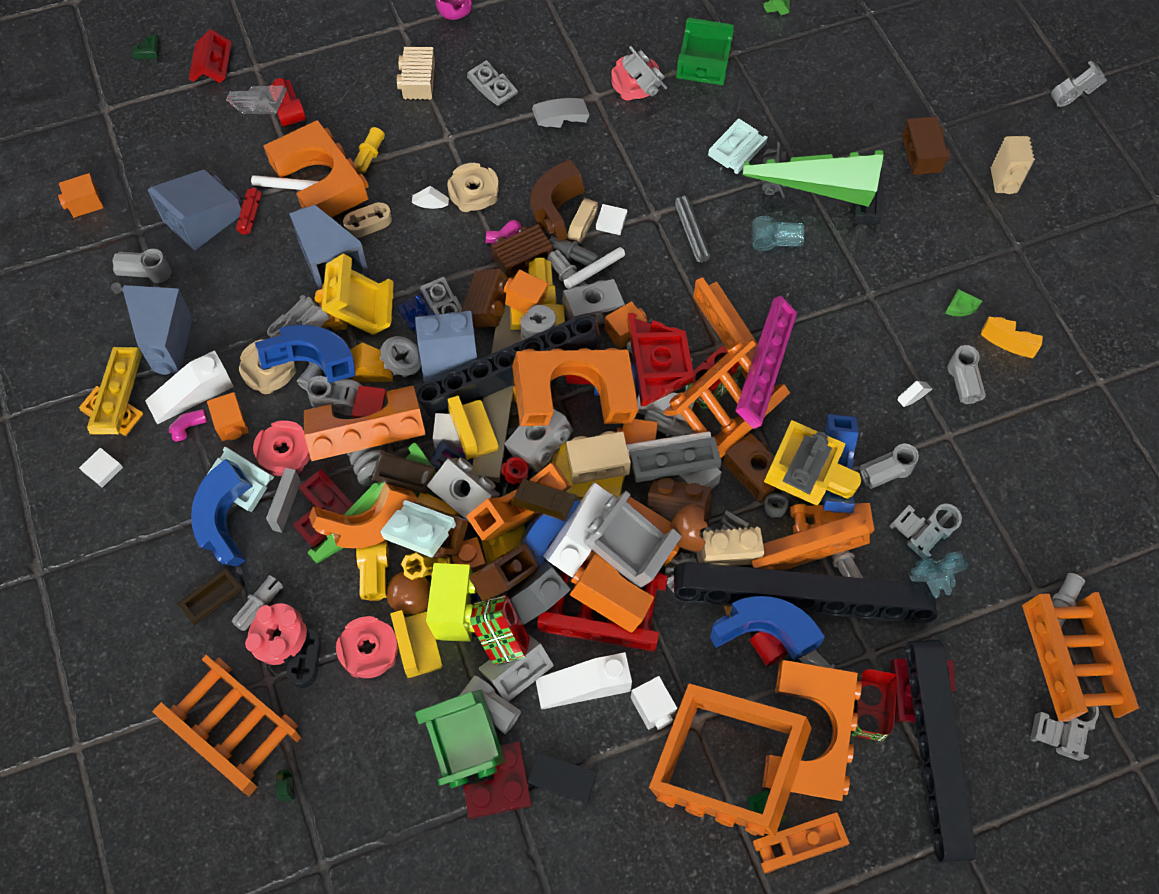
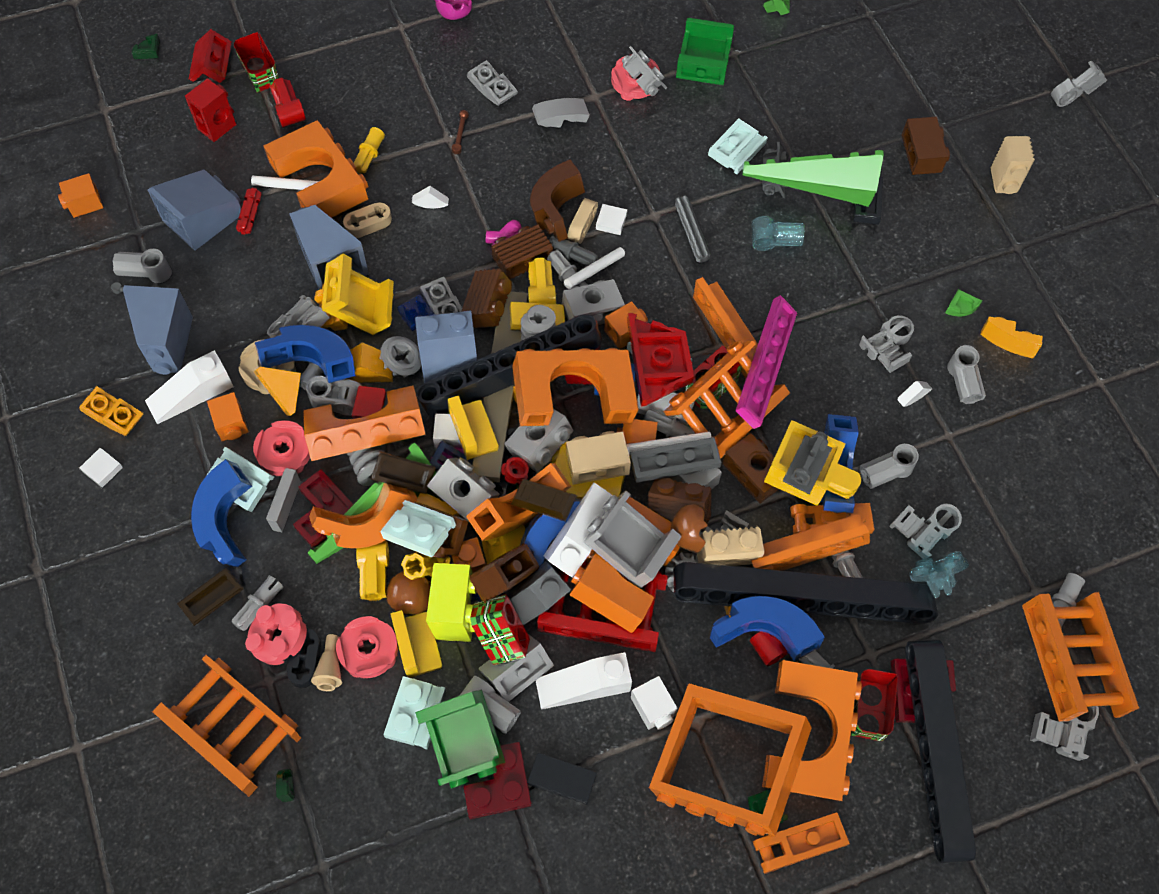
yellow tile [87,347,142,434] -> none
dark pink arm [169,409,207,442] -> none
clear panel [226,86,287,114] -> none
tan brick [397,47,435,100] -> none
tan plate [447,163,499,212] -> none
orange brick [504,269,549,314] -> none
dark grey hinge [764,493,788,518] -> none
none -> red brick [185,78,236,142]
none -> red piece [234,32,279,93]
none -> light orange slope [254,367,301,416]
none -> tan cone [311,634,342,691]
none -> light aqua plate [384,676,446,749]
none -> copper hinge [452,110,469,154]
none -> light grey piece [859,315,914,373]

